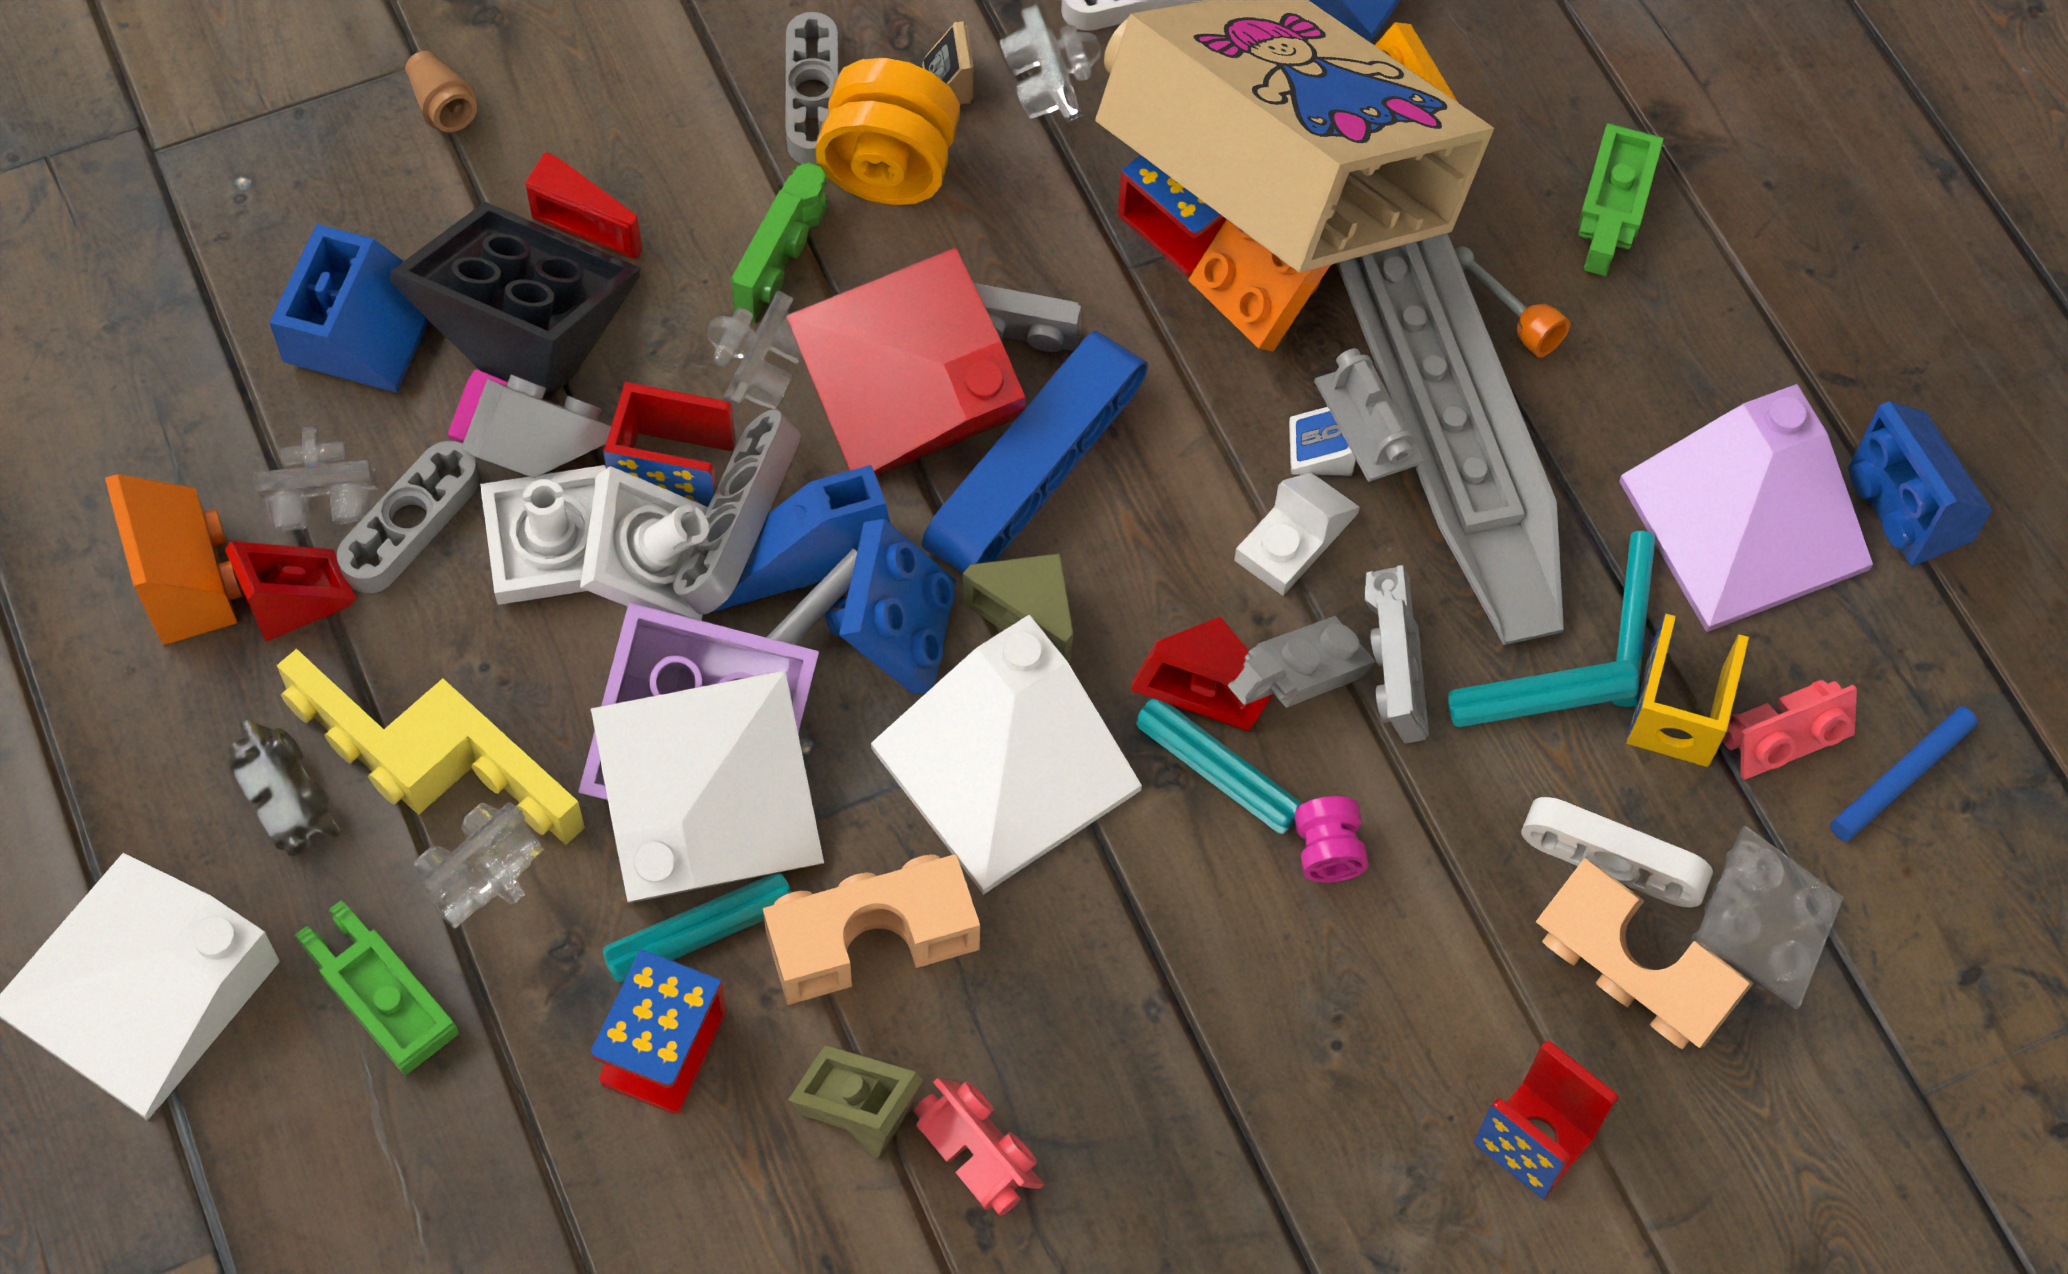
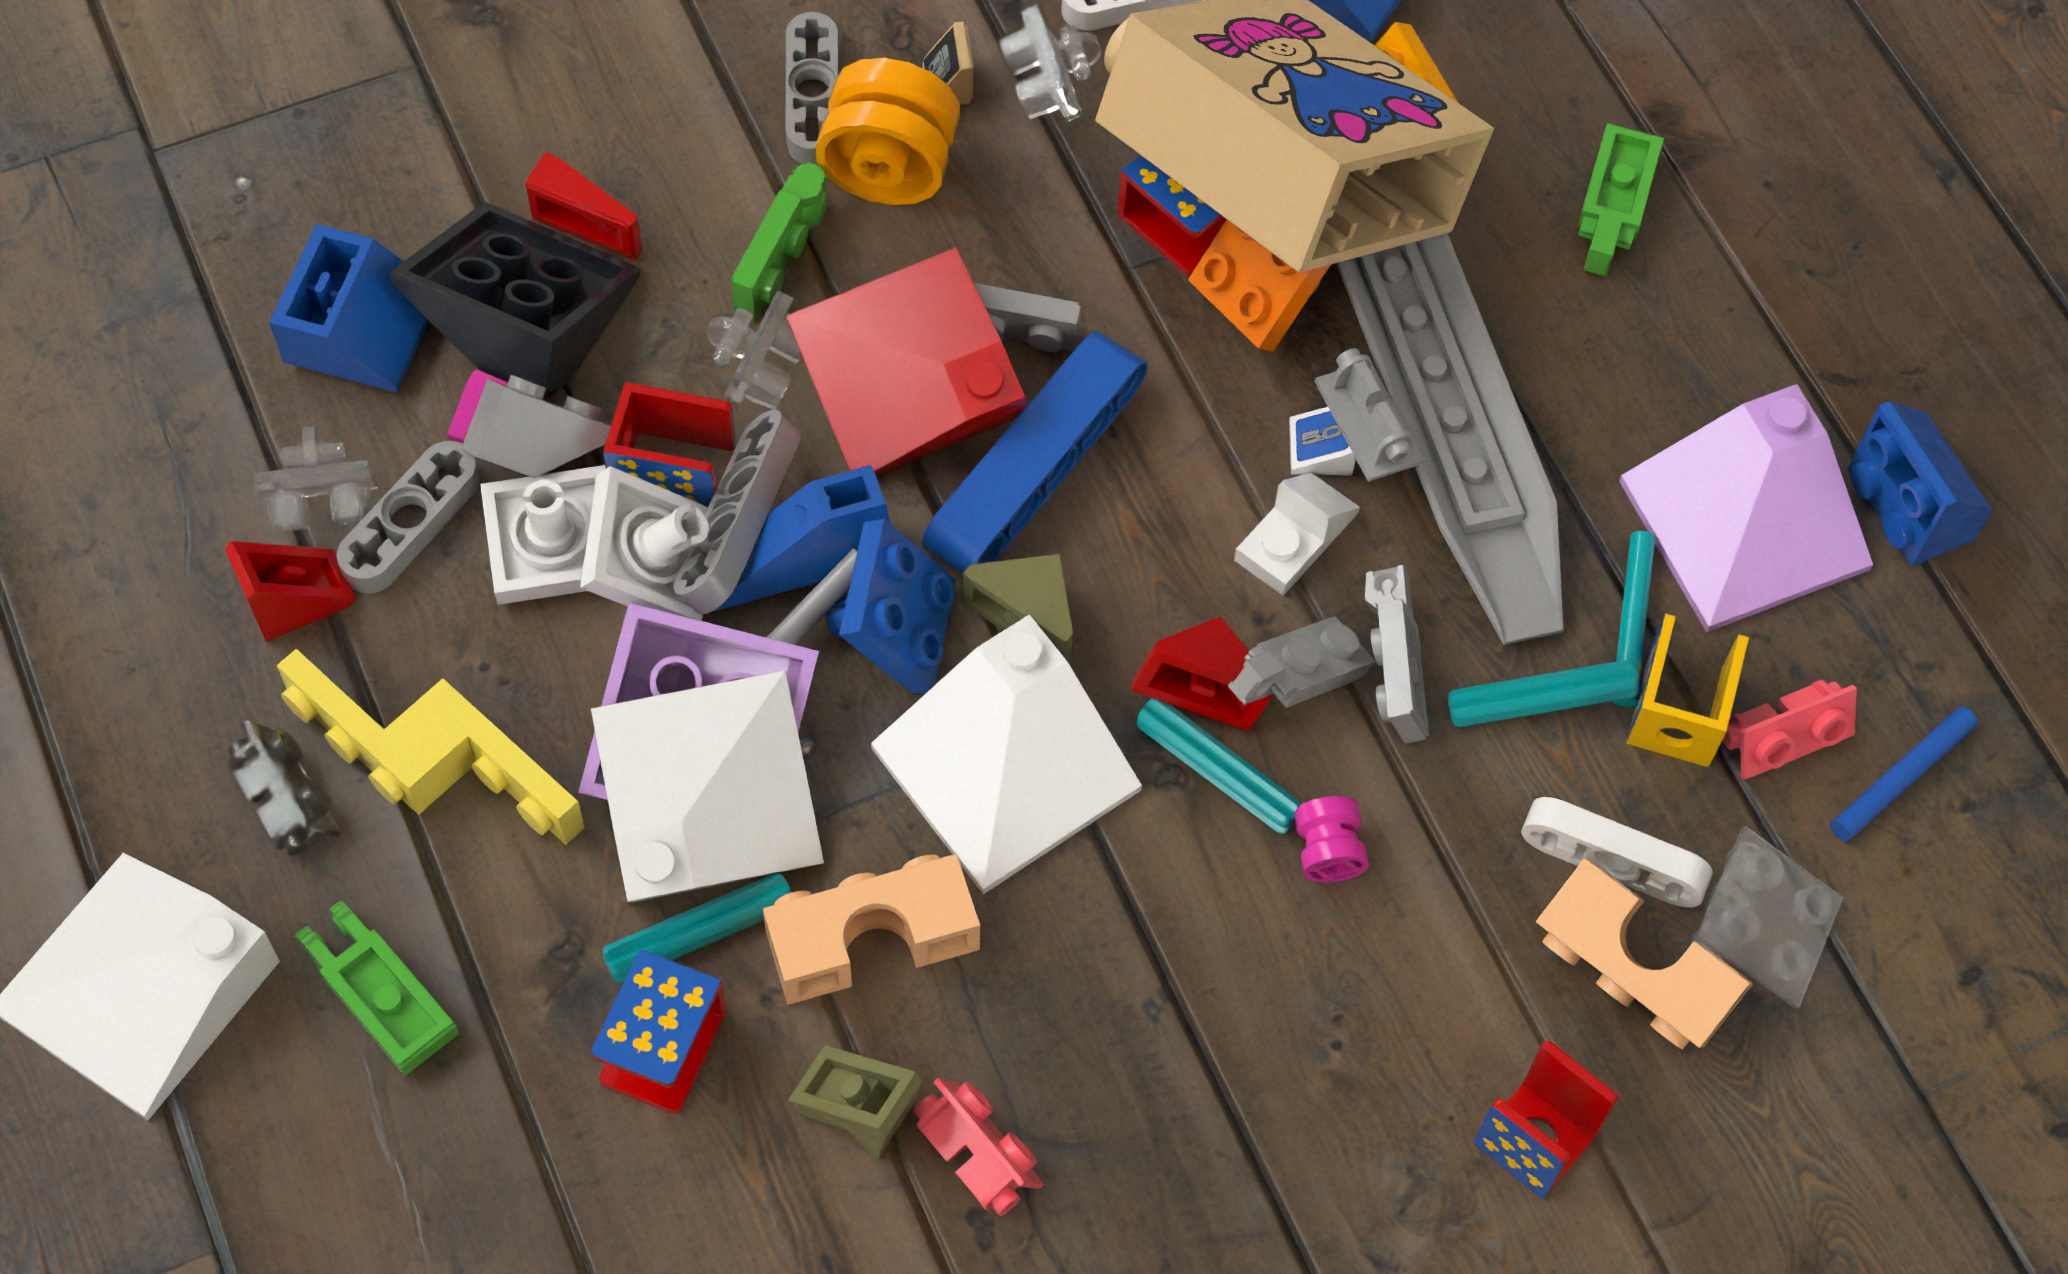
orange slope [105,474,242,645] -> none
medium nougat cone [405,51,477,132] -> none
clear hips [414,801,544,929] -> none
orange hinge [1454,246,1571,357] -> none

